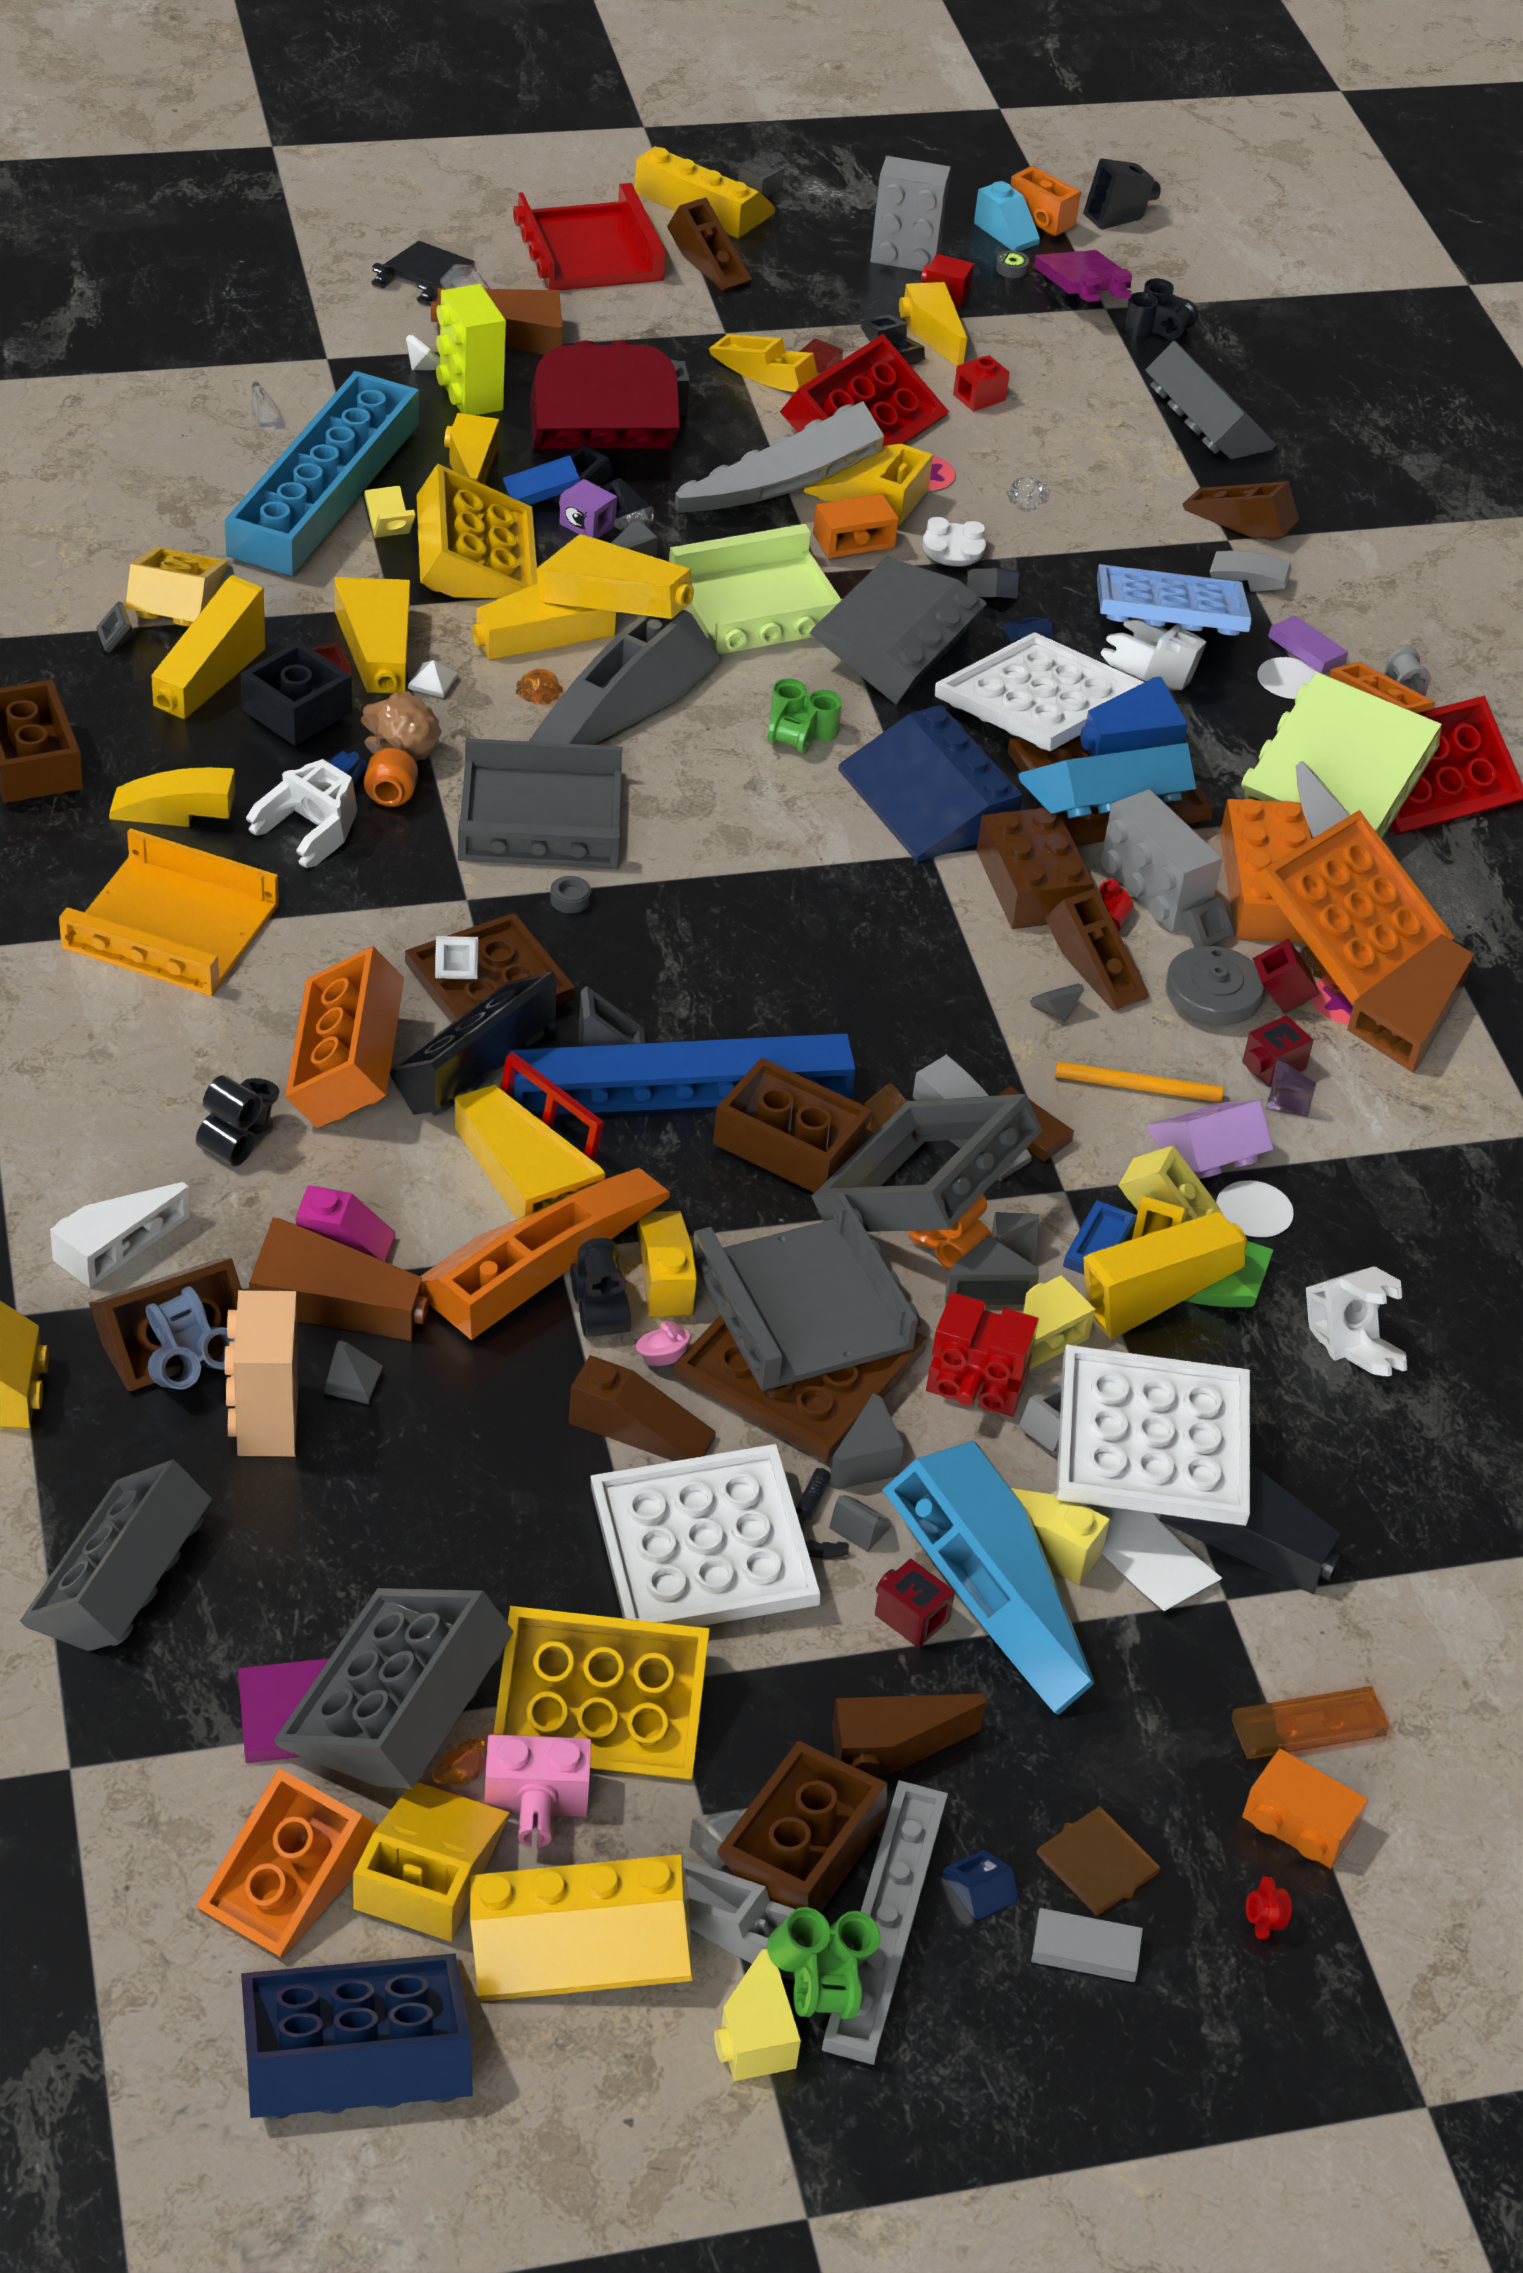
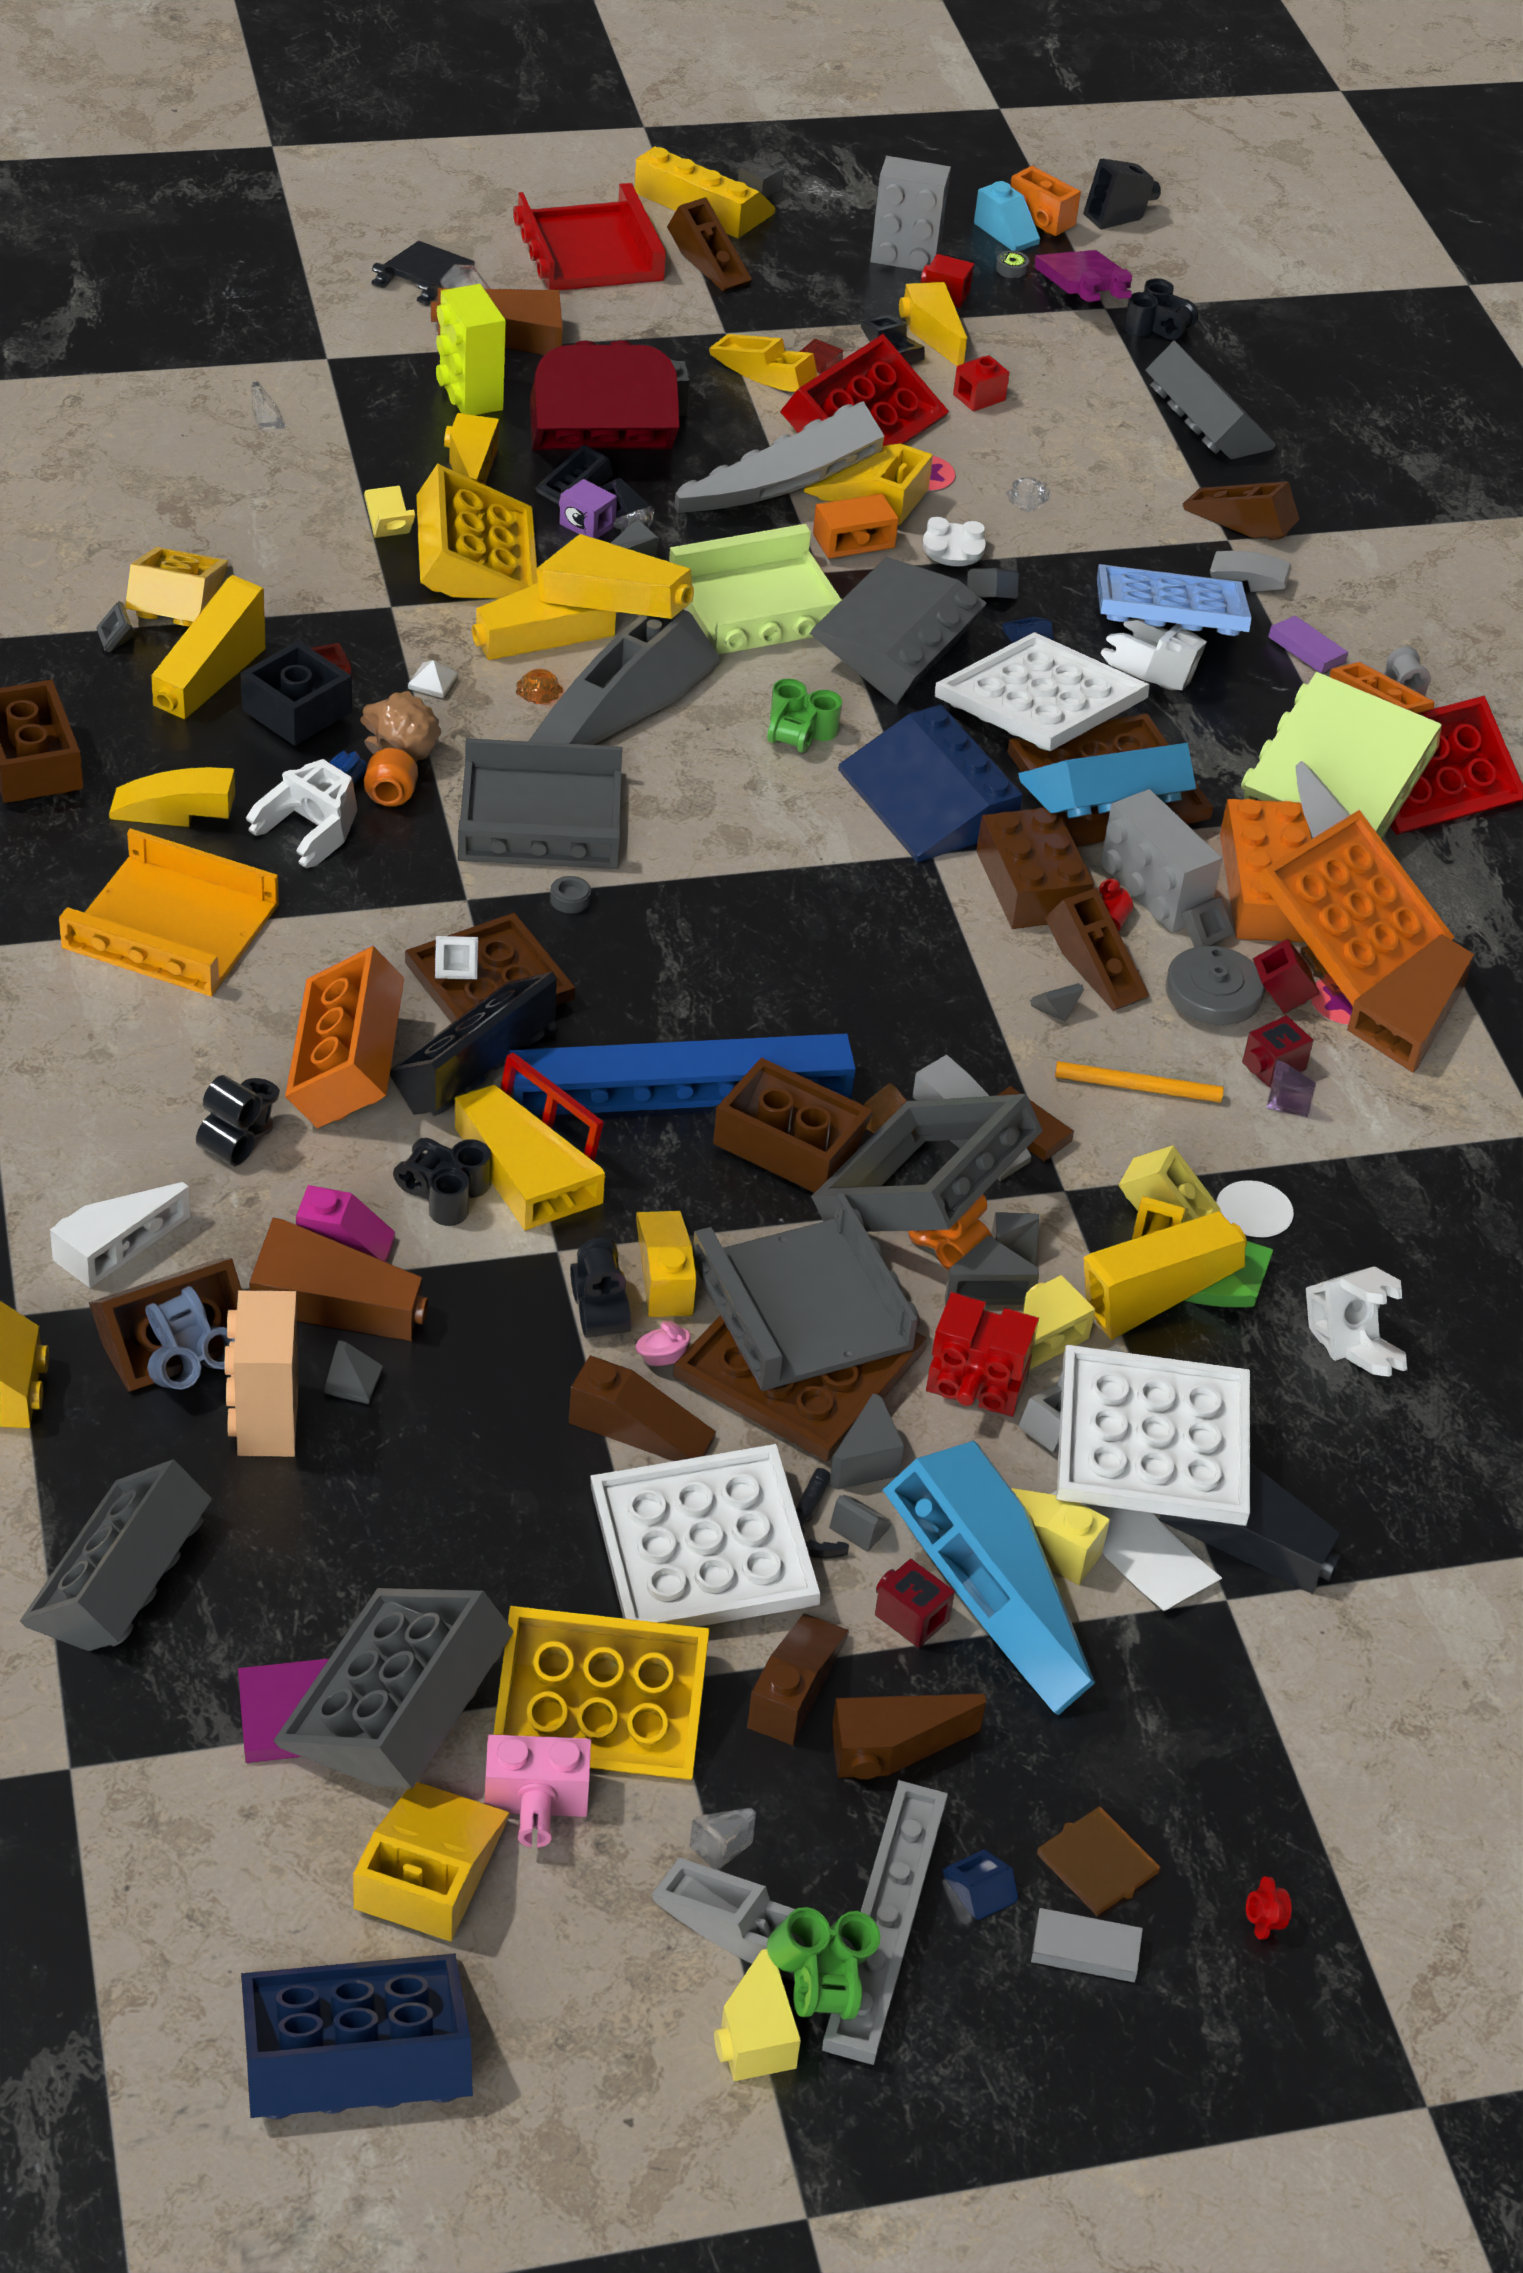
orange slope [196,1767,378,1958] -> none
dark azure brick [225,371,419,576] -> none
yellow slope [334,577,410,693] -> none
white slope [406,335,440,370] -> none
orange wedge [420,1168,670,1340] -> none
clear orange animal [432,1737,486,1787] -> none
yellow slope [470,1854,693,2002] -> none
blue tile [503,455,580,505] -> none
dark grey slope [578,987,646,1047] -> none
reddish brown slope [718,1741,887,1913] -> none
blue tile [1063,1200,1137,1275] -> none
blue slope [1080,677,1188,756] -> none
lavender slope [1147,1100,1273,1179] -> none
clear orange tile [1231,1686,1389,1759] -> none
orange brick [1242,1748,1369,1869] -> none
white sticker [1257,657,1319,699] -> none
none -> black piece [393,1137,491,1226]
none -> reddish brown slope [747,1613,849,1746]

